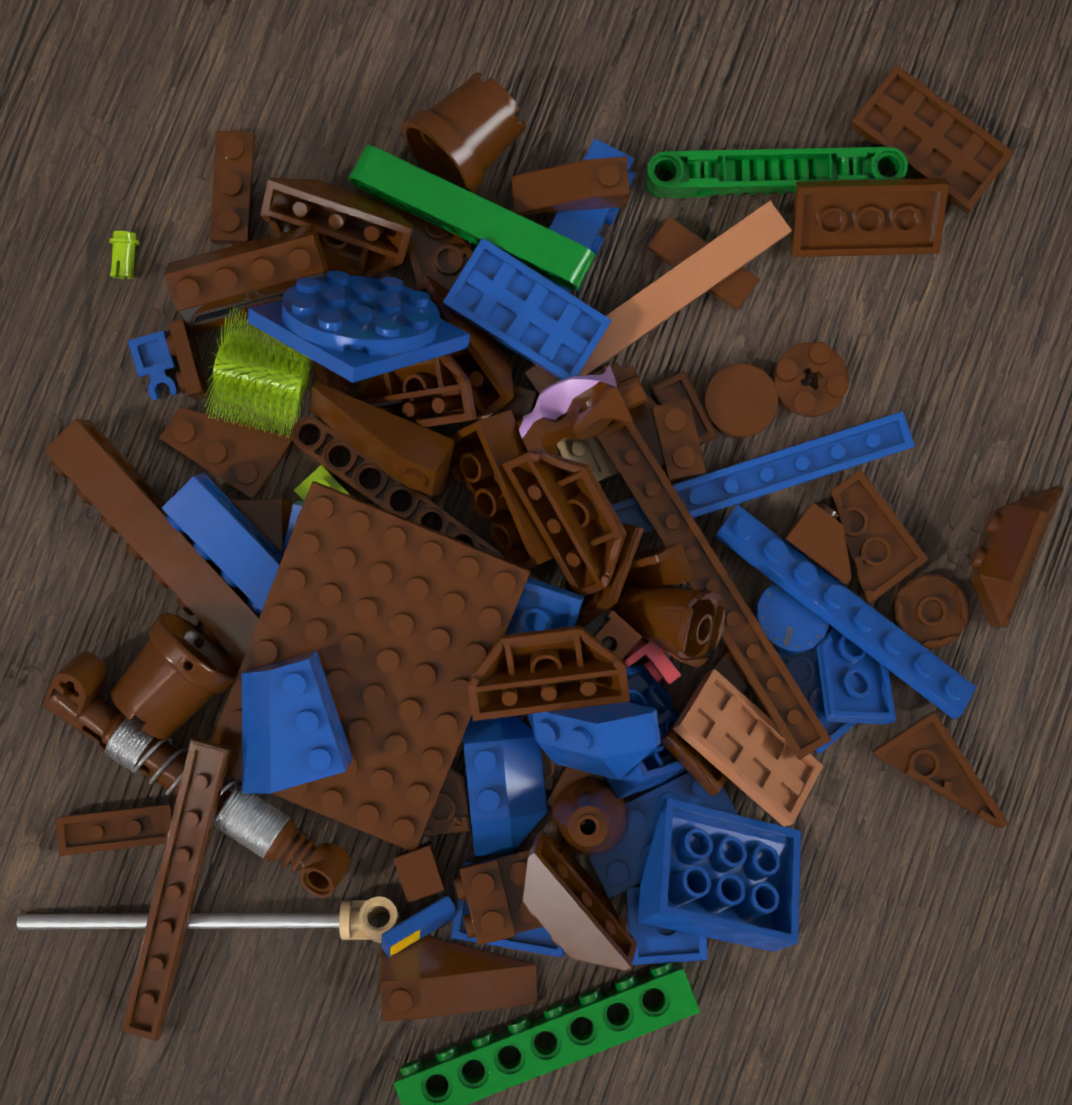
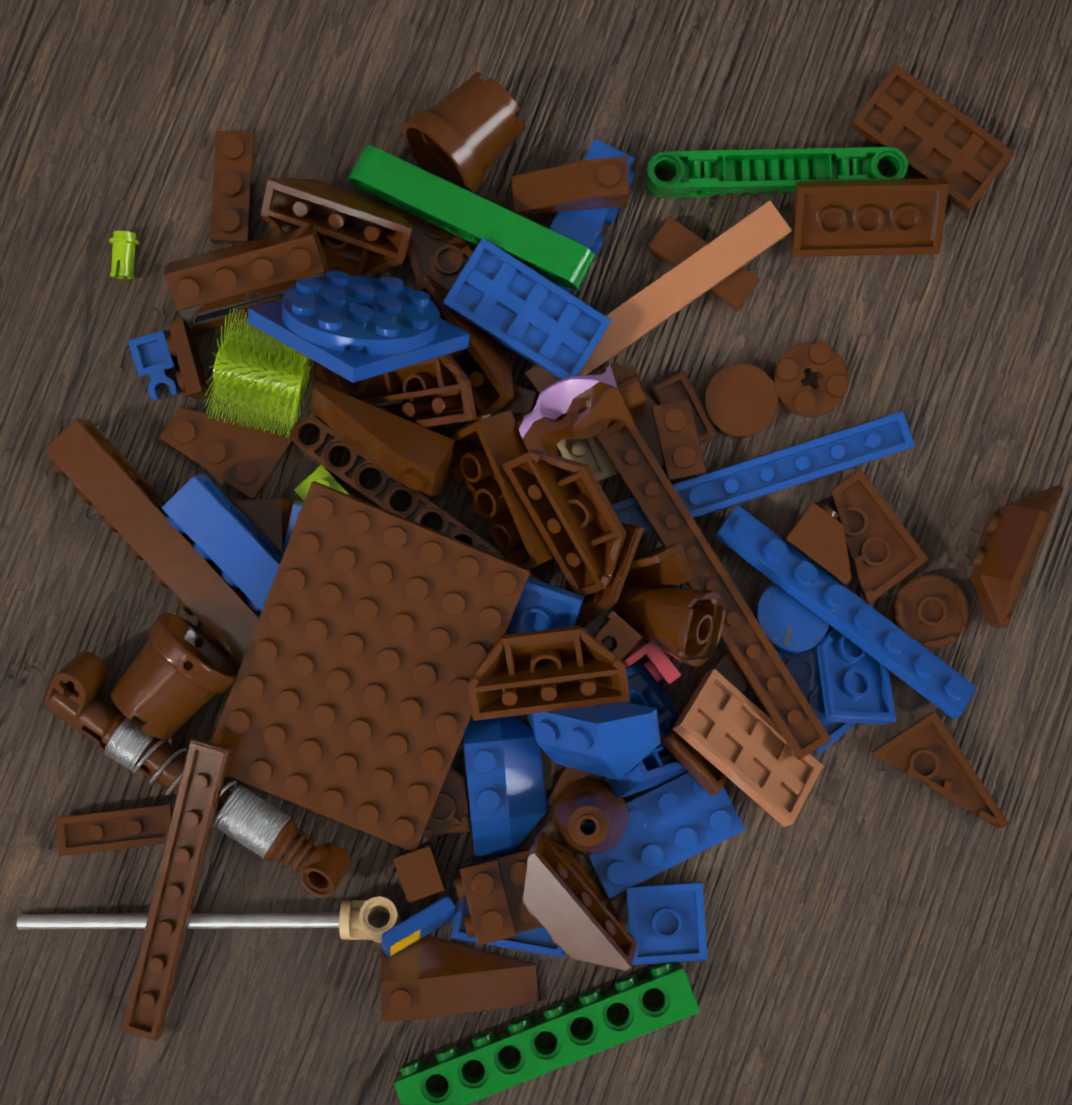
blue wedge [242,650,353,794] -> none
blue slope [638,798,801,952] -> none

